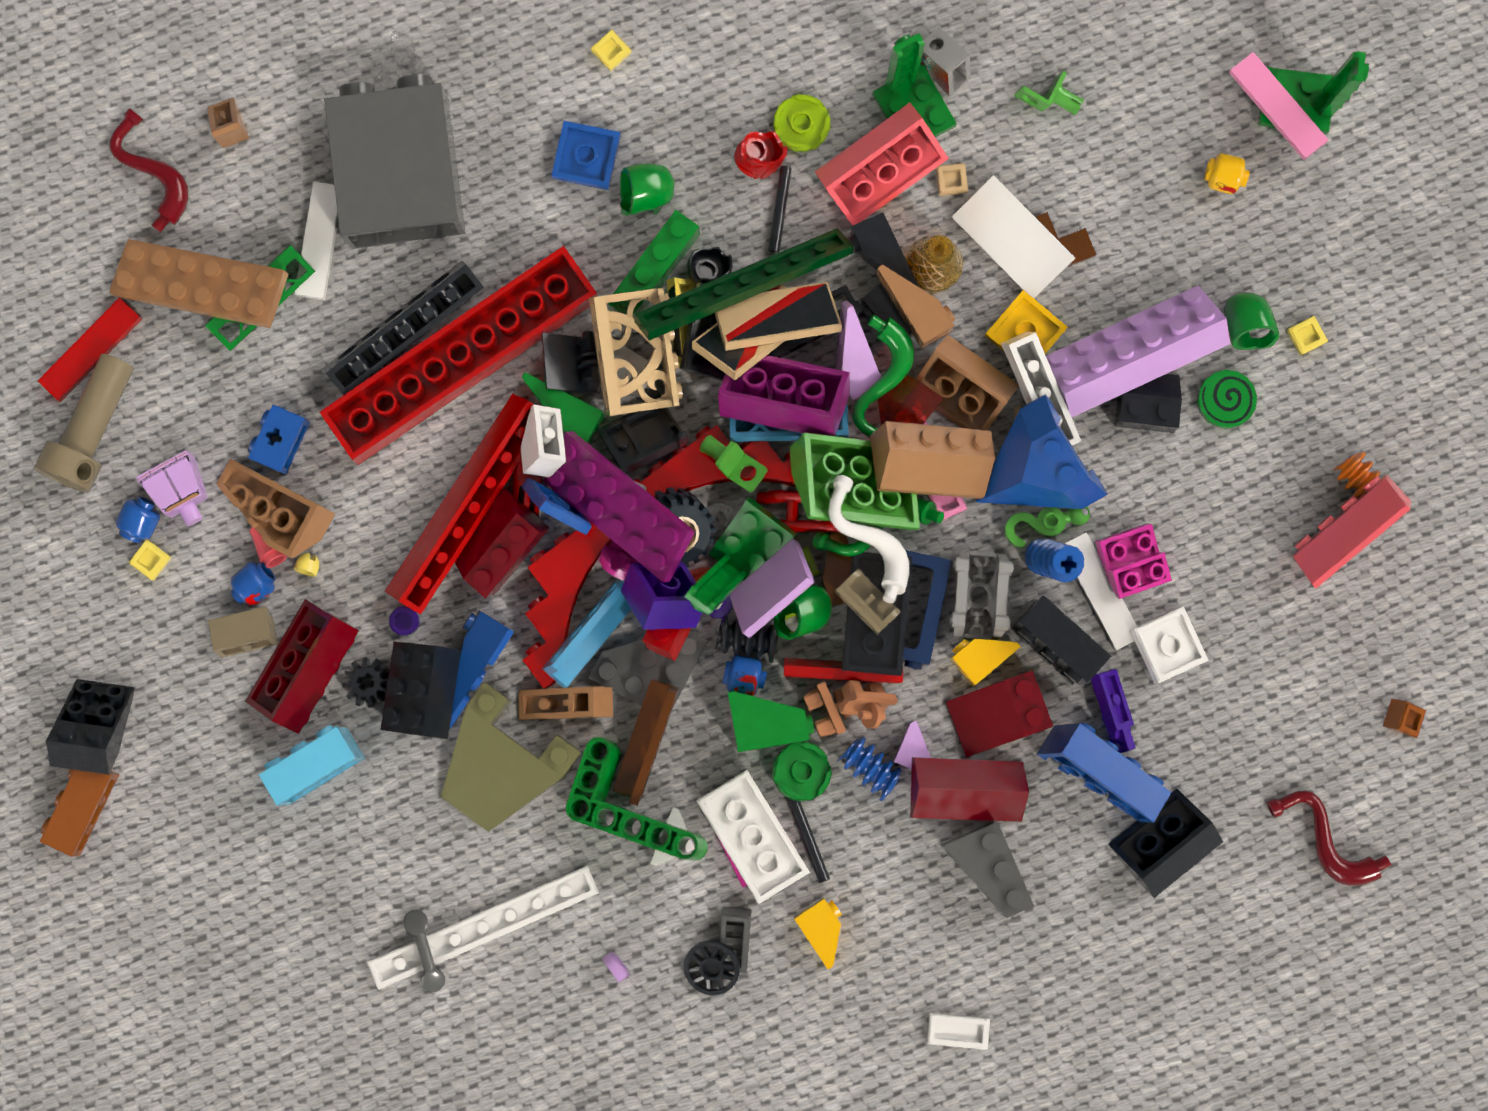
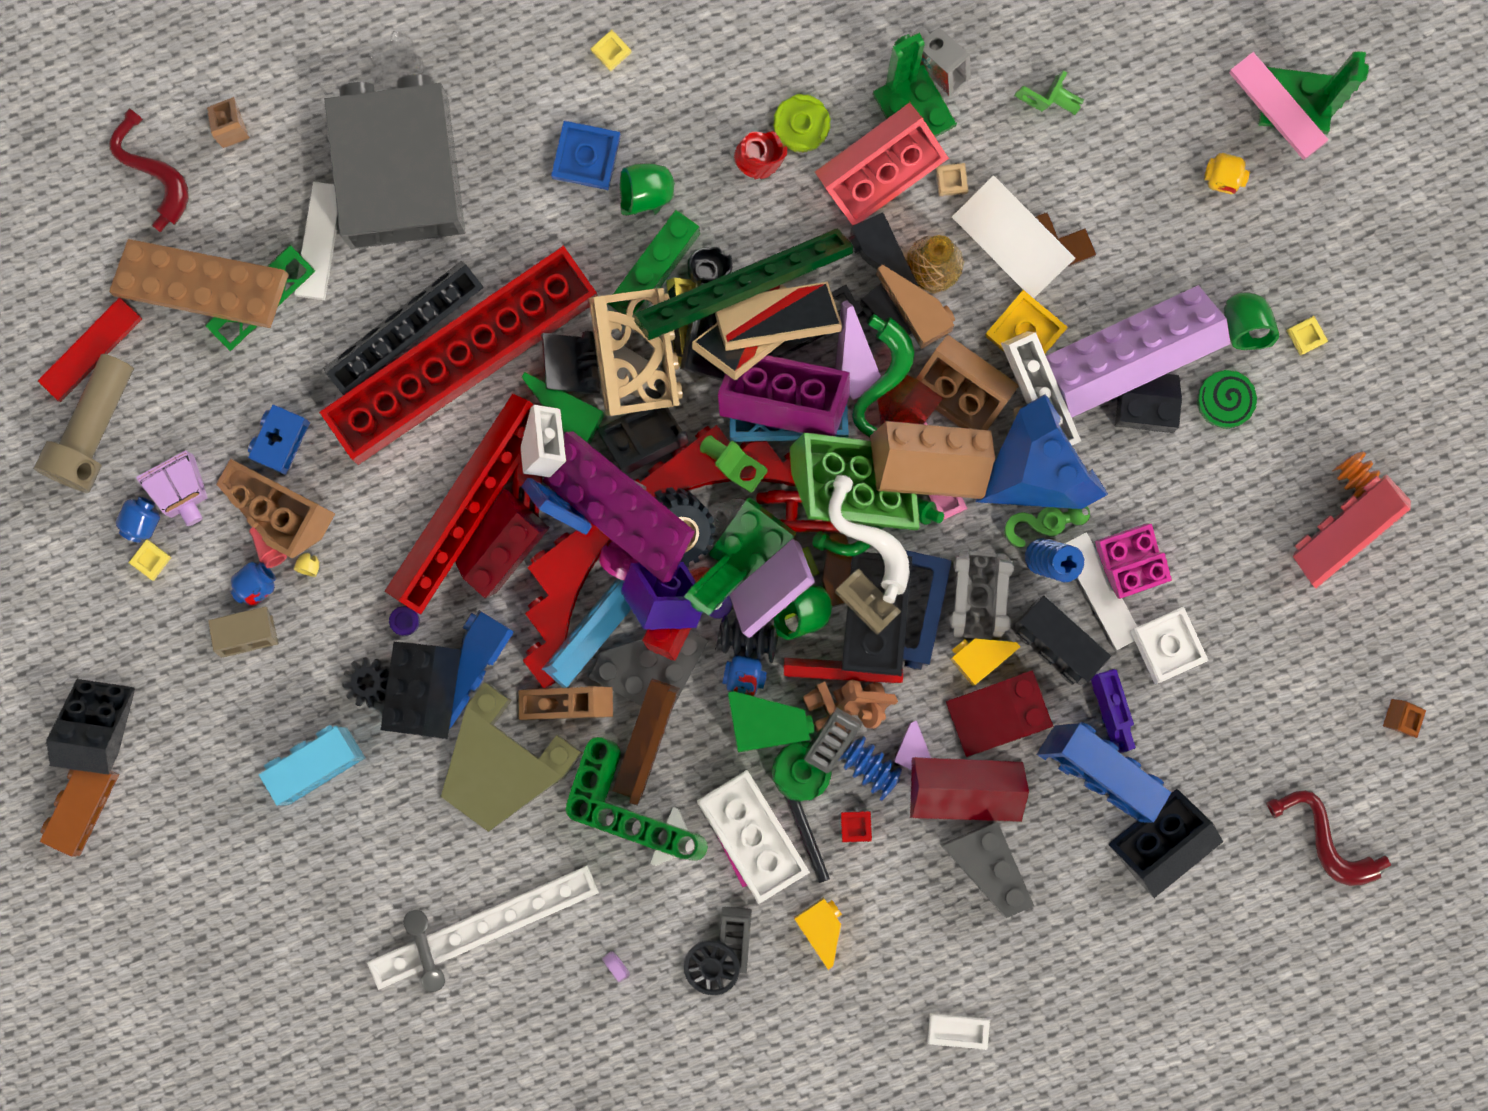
dark red slope [245,599,359,734] -> none
black bar [768,166,792,253] -> none
none -> dark grey slope [804,708,863,773]
none -> red plate [840,811,872,843]

